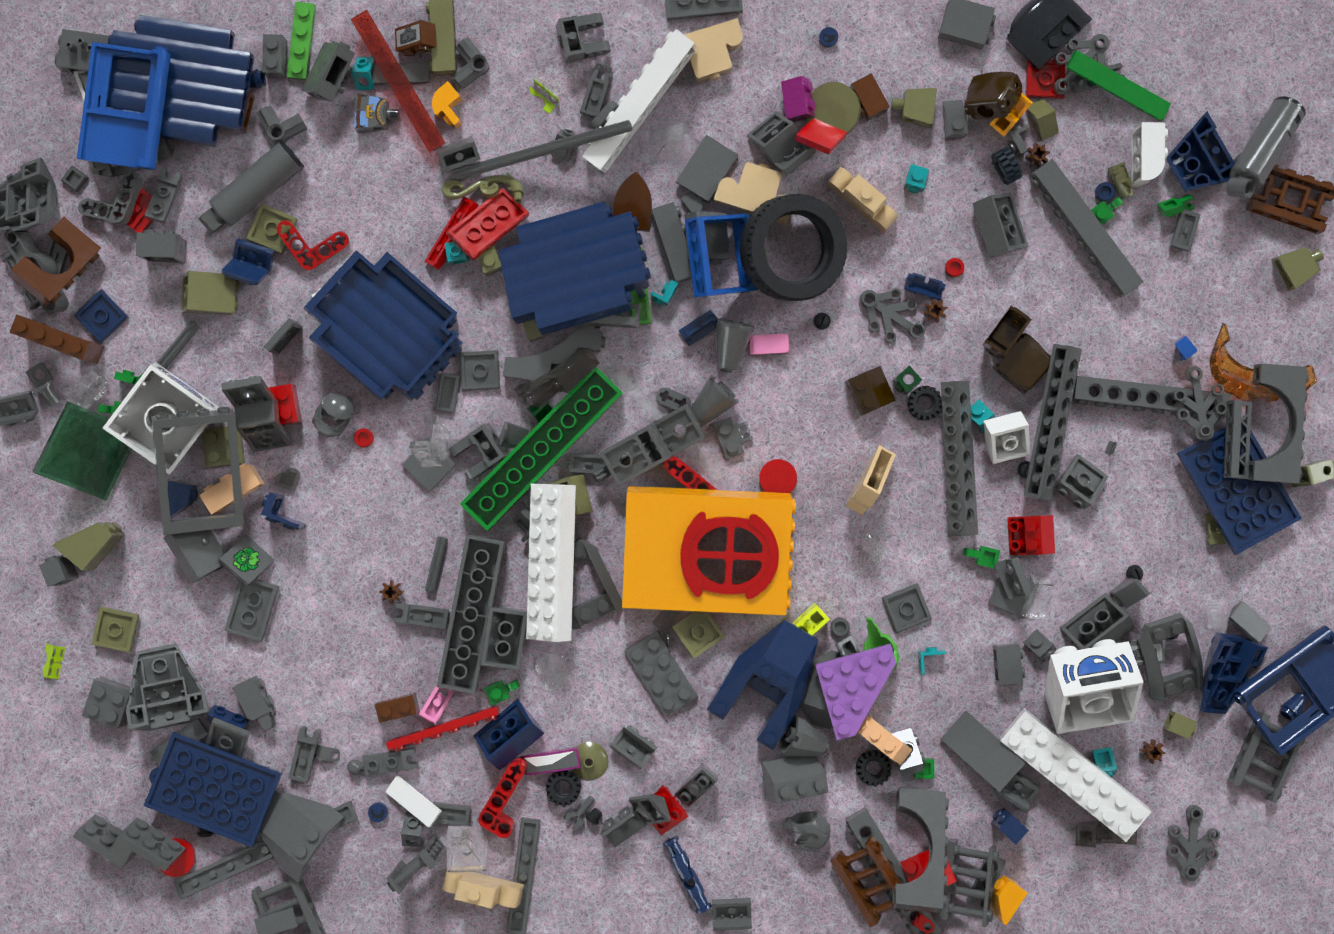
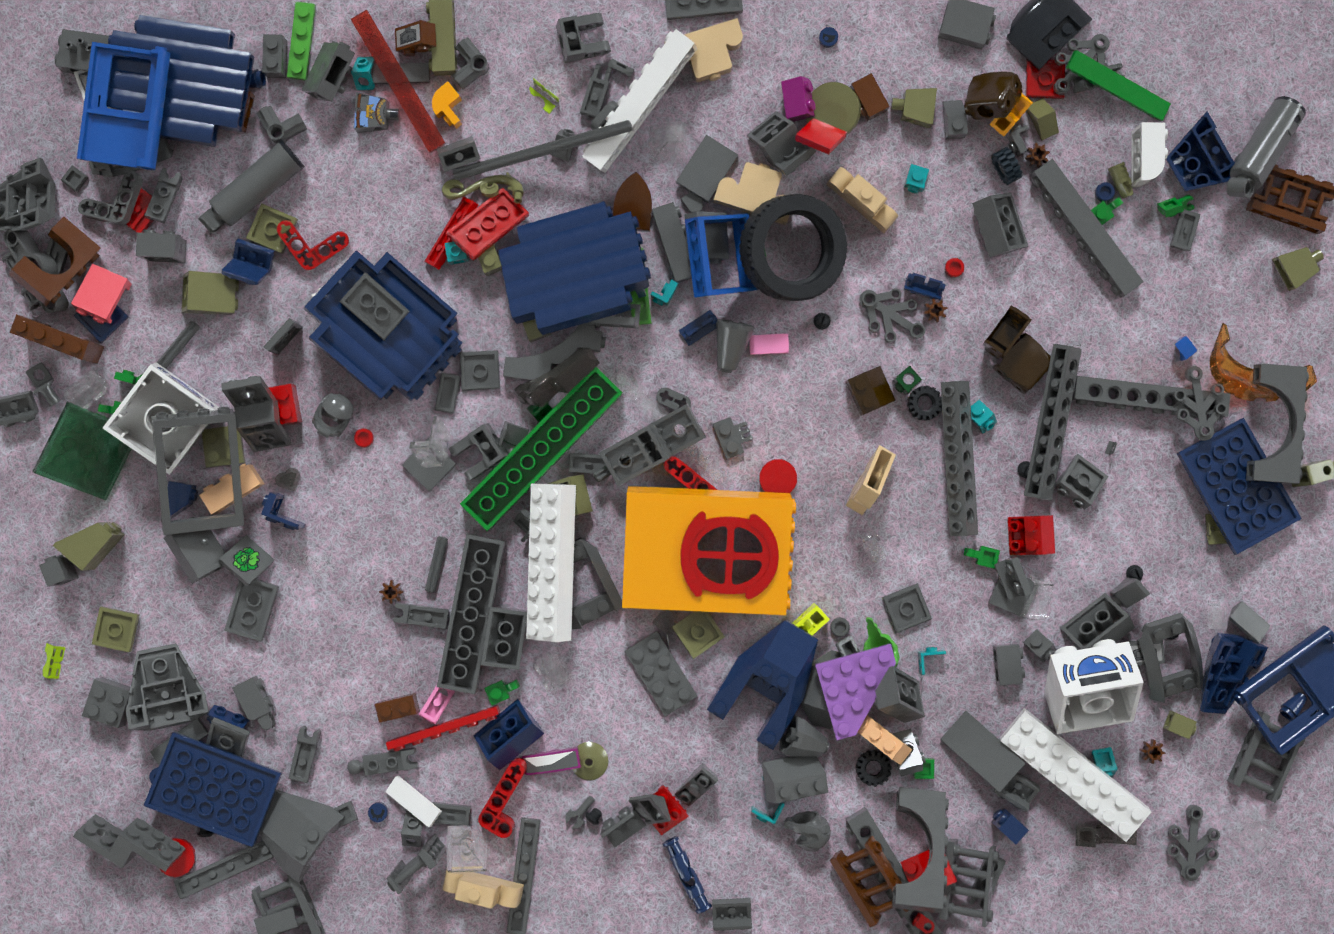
dark grey piece [315,745,340,762] -> none
black tyre [546,770,581,807] -> none
dark grey bracket [609,725,657,770] -> none
dark grey cone [691,375,739,427] -> none
white brick [984,411,1030,464] -> none
light orange slope [991,875,1028,925] -> none
dark grey fence [1223,400,1252,479] -> none
none -> coral panel [71,263,132,324]
none -> dark grey tile [340,272,410,340]
none -> dark grey piece [607,59,634,77]
none -> teal bracket [751,802,785,824]
none -> dark grey slope [875,666,925,723]

